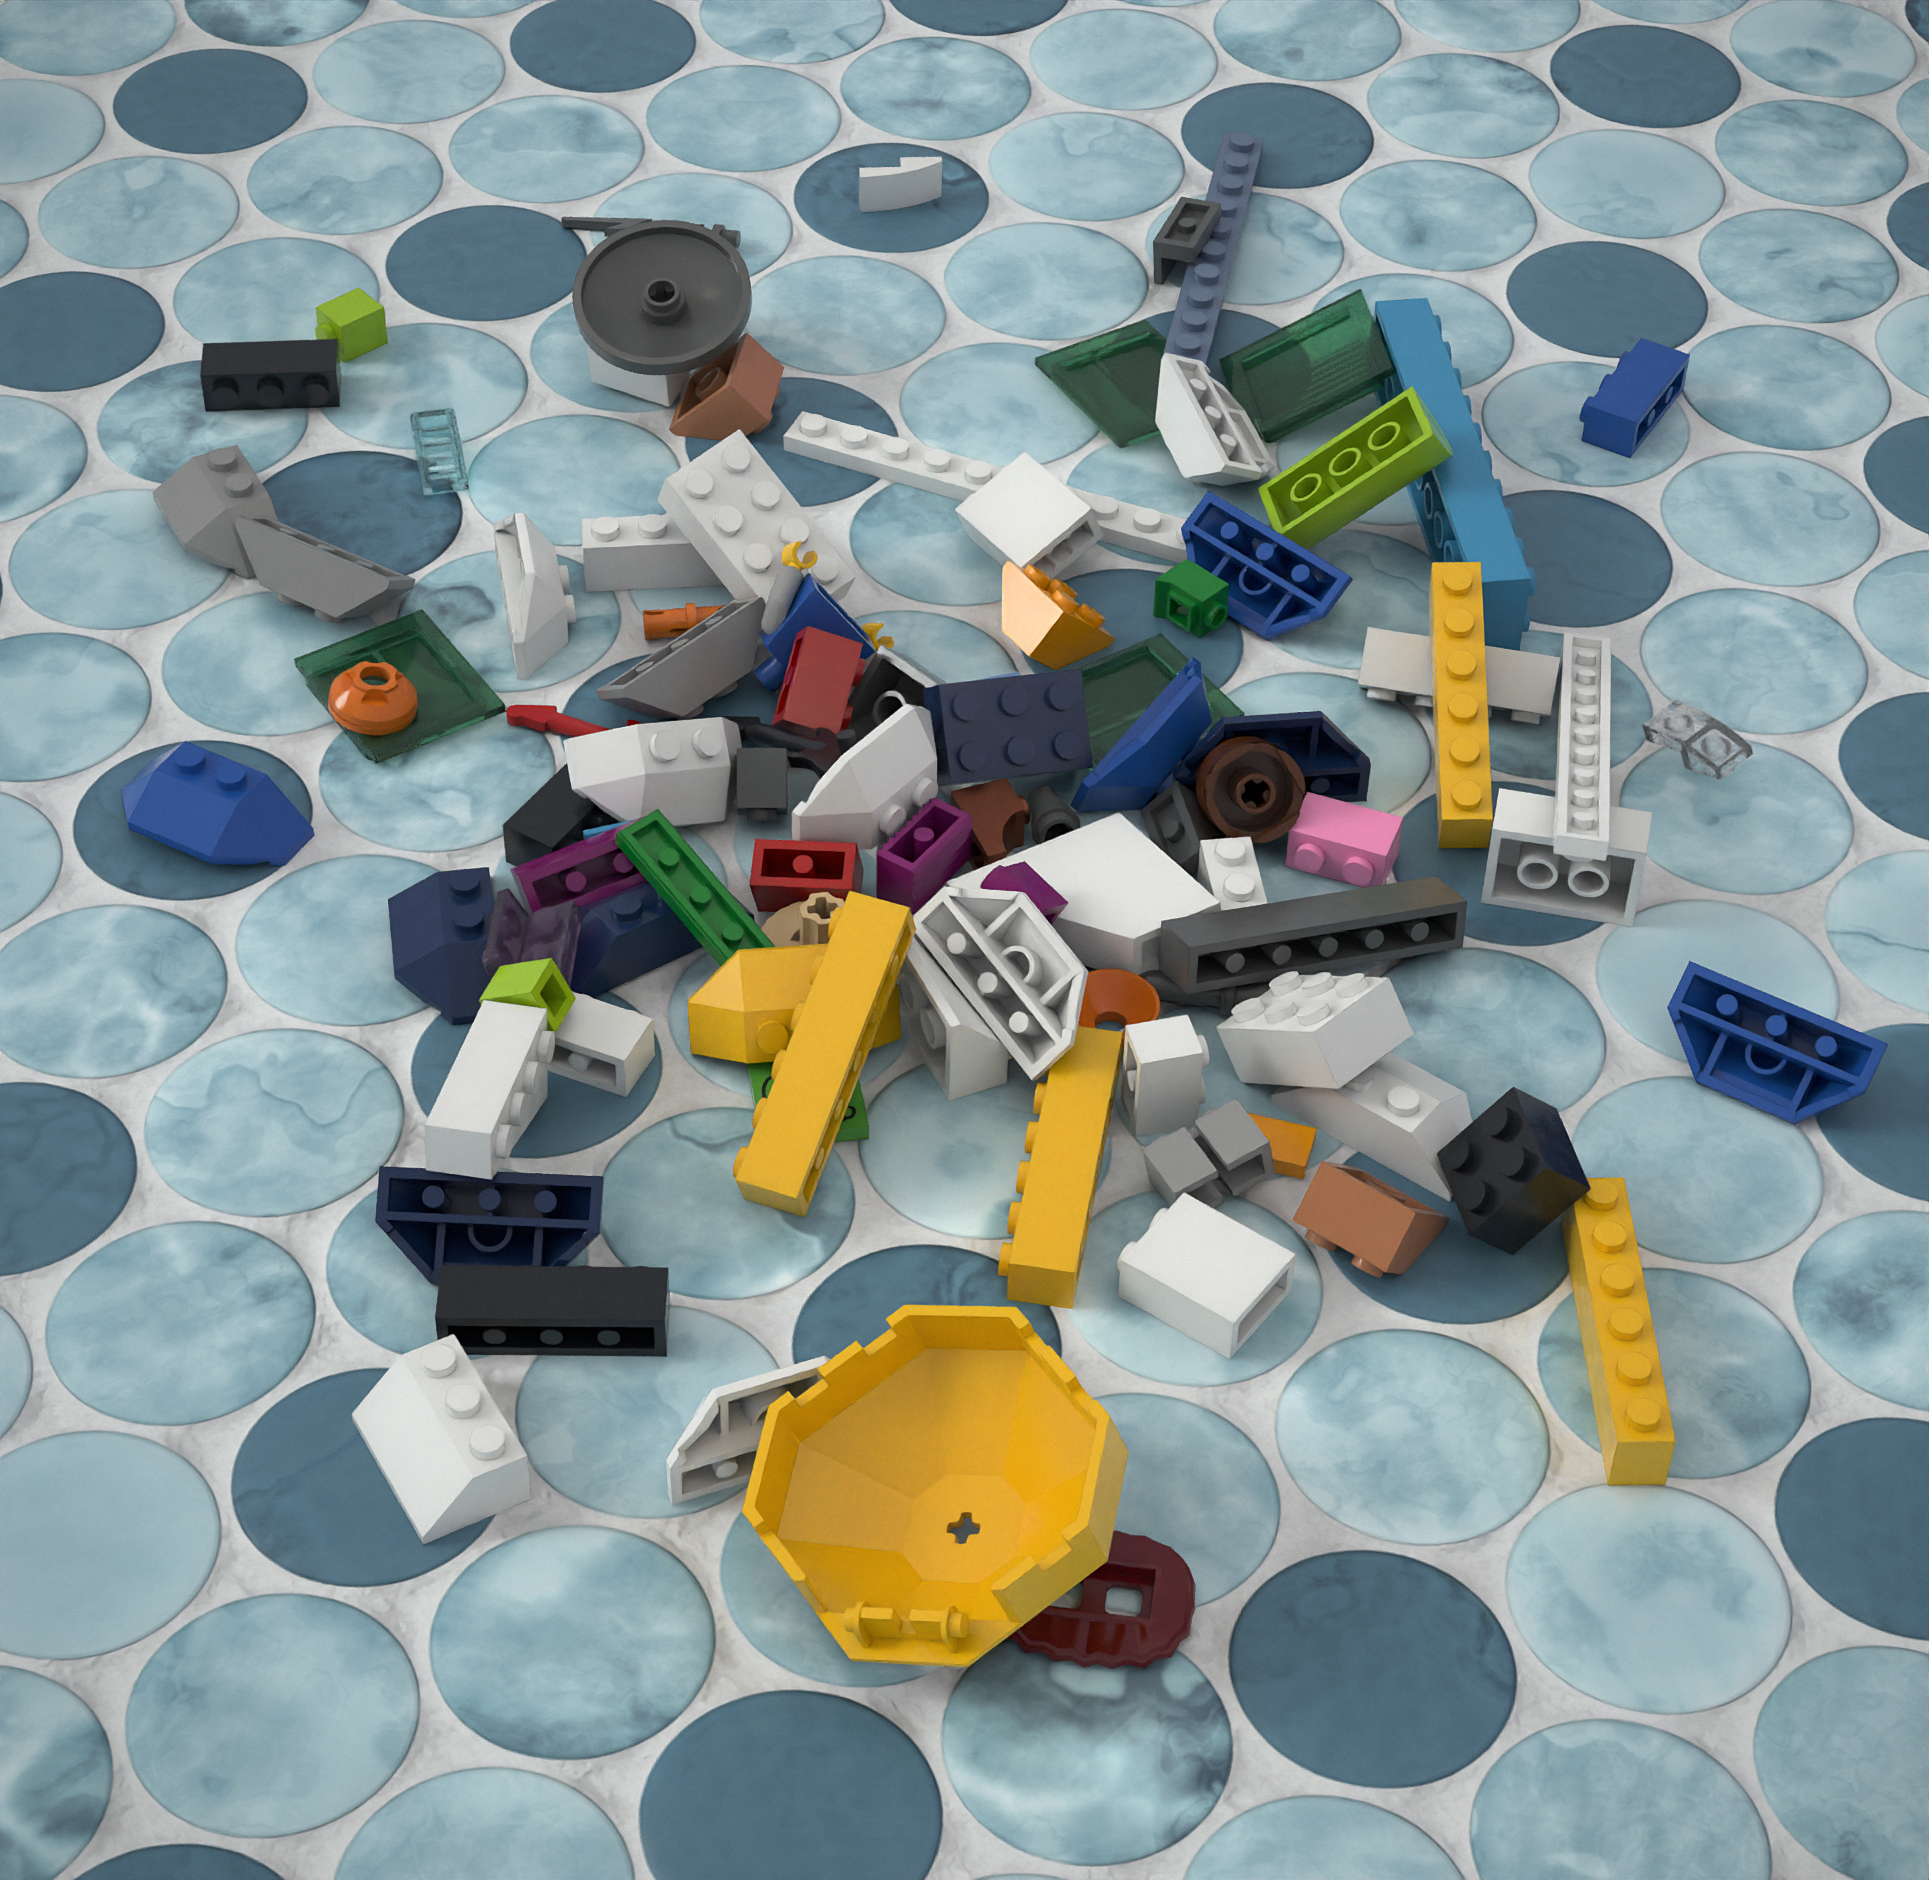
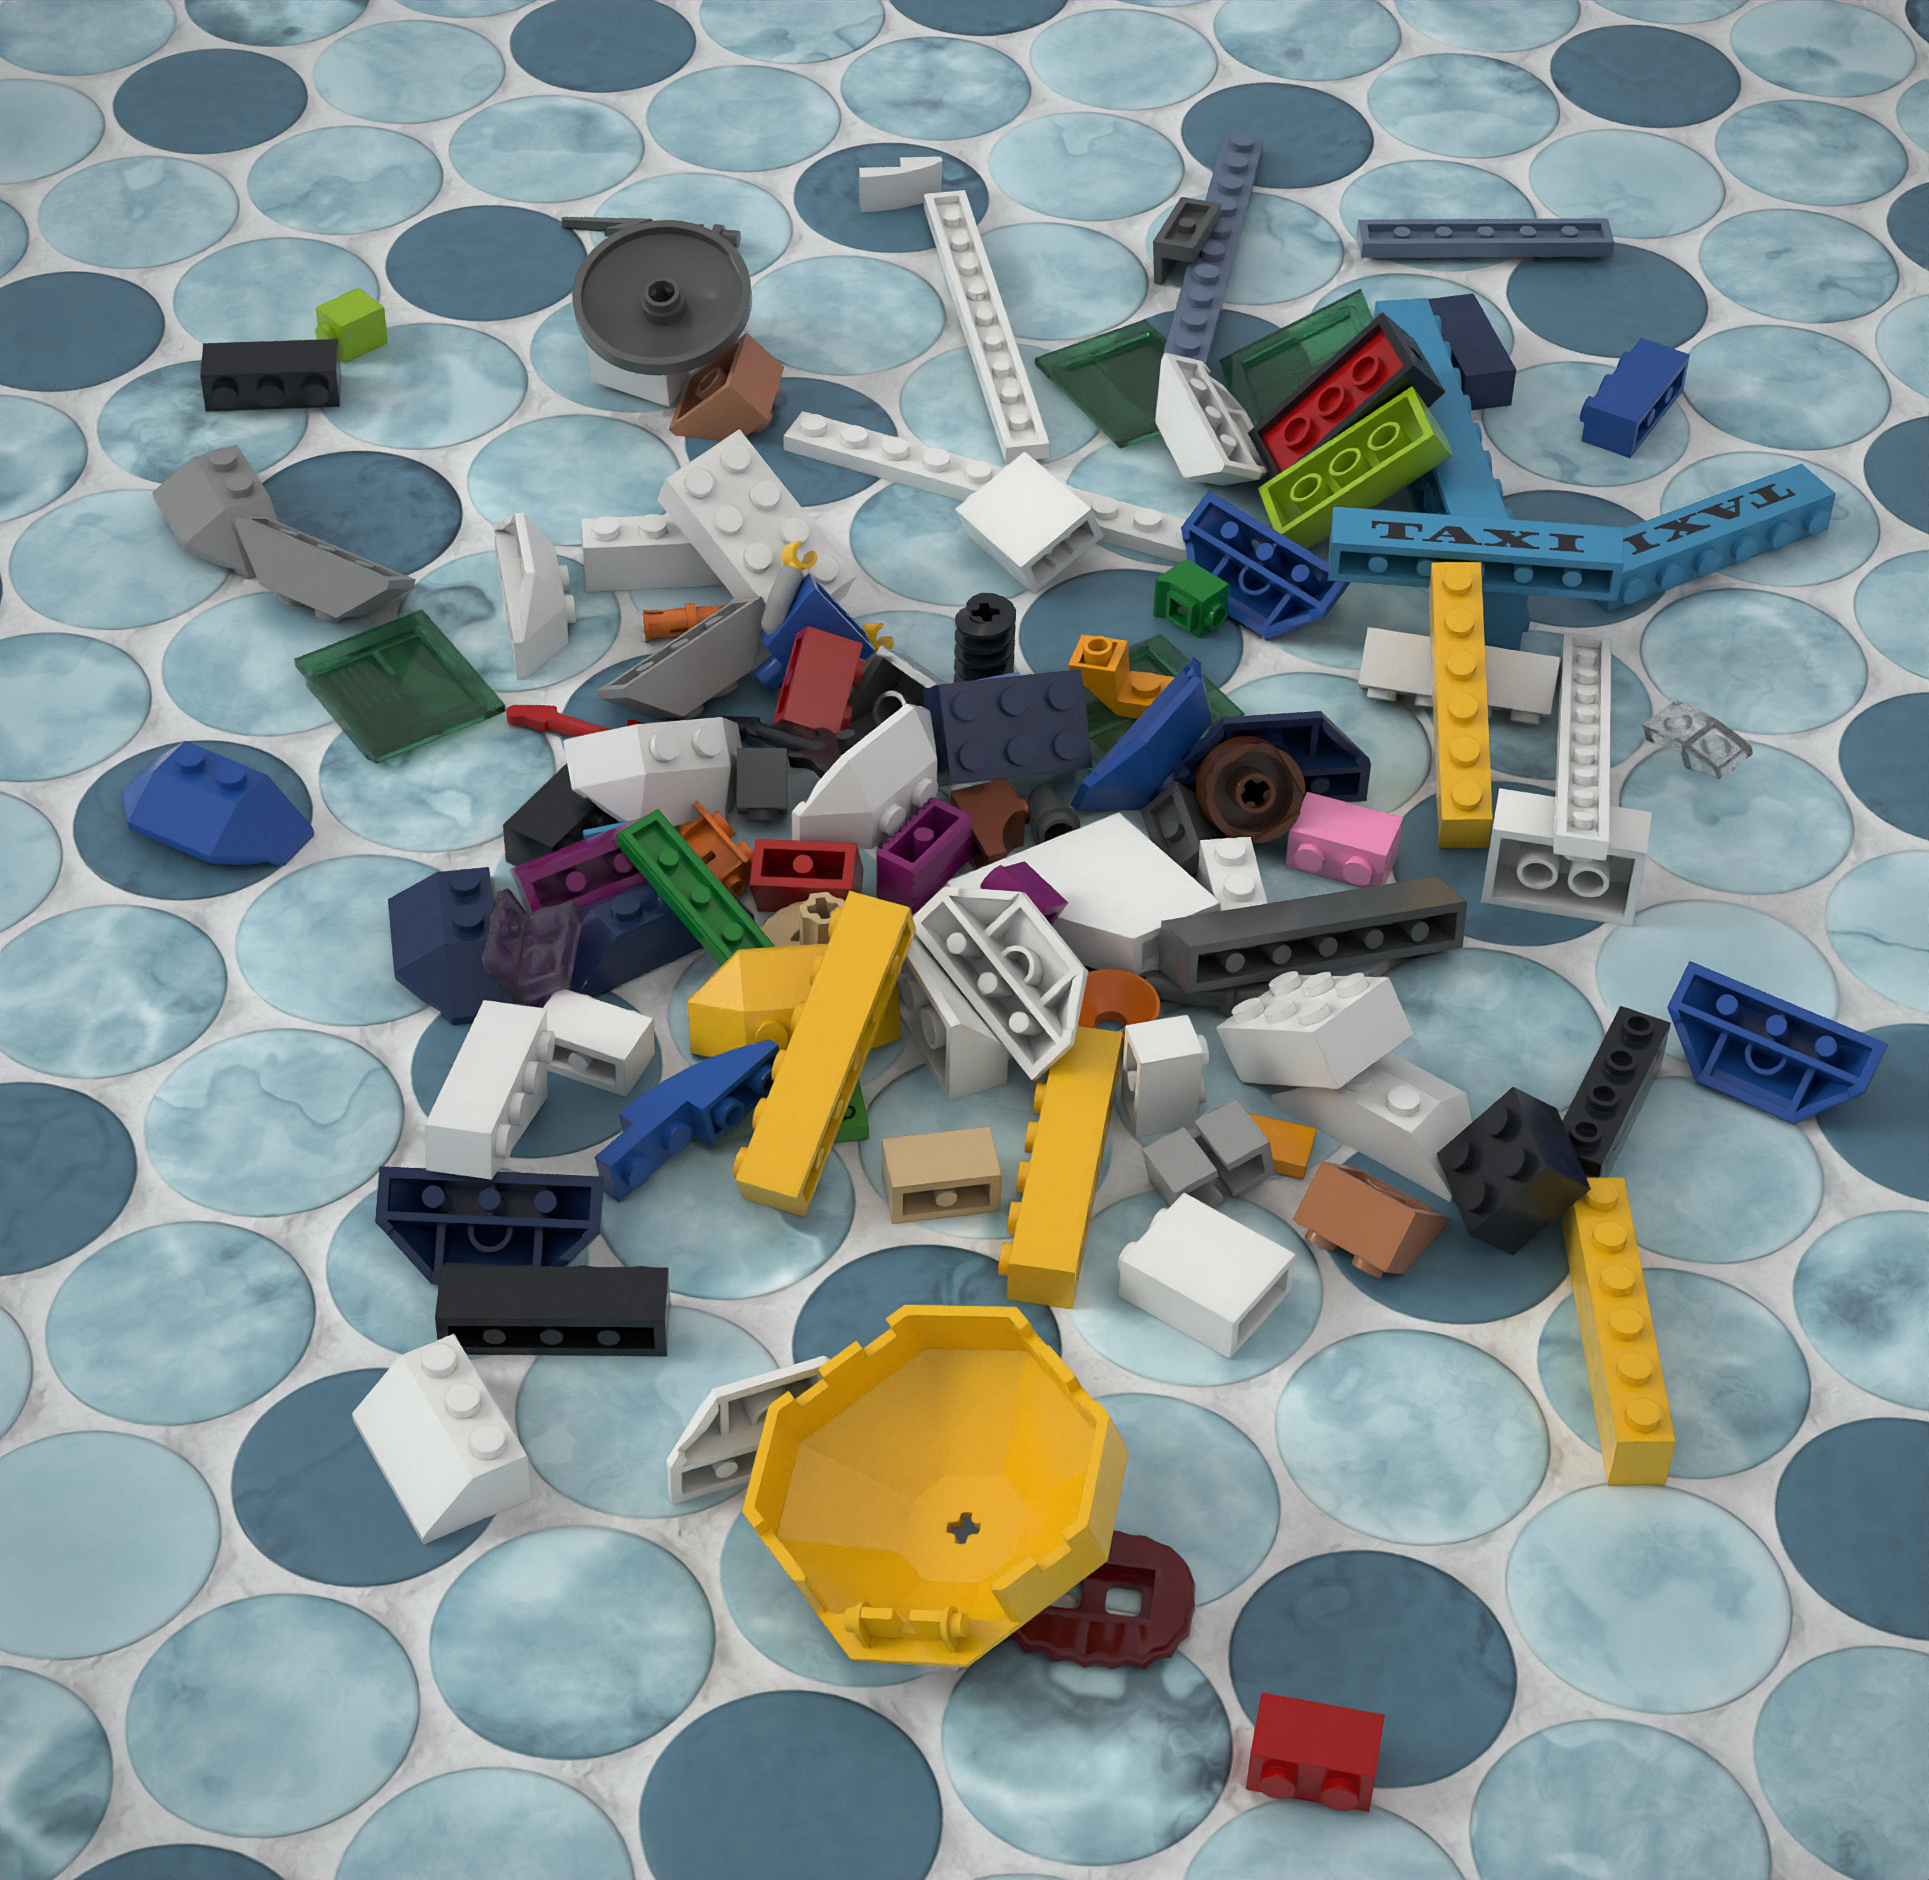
orange piece [328,661,418,735] -> none
clear light blue slope [410,408,469,495] -> none
lime brick [479,958,576,1033] -> none
light orange slope [1002,560,1115,670] -> none
none -> blue slope [594,1040,780,1202]
none -> orange hinge [678,801,753,897]
none -> tan brick [882,1126,1002,1224]
none -> white plate [924,190,1050,462]
none -> black piece [953,593,1016,683]
none -> light orange slope [1068,634,1175,719]
none -> red brick [1246,1692,1385,1812]
none -> brick [1248,312,1445,479]
none -> dark azure brick [1328,507,1624,601]
none -> sand blue plate [1356,218,1615,260]
none -> dark blue brick [1428,293,1516,411]
none -> black piece [1562,1006,1671,1178]
none -> dark azure brick [1595,463,1836,613]

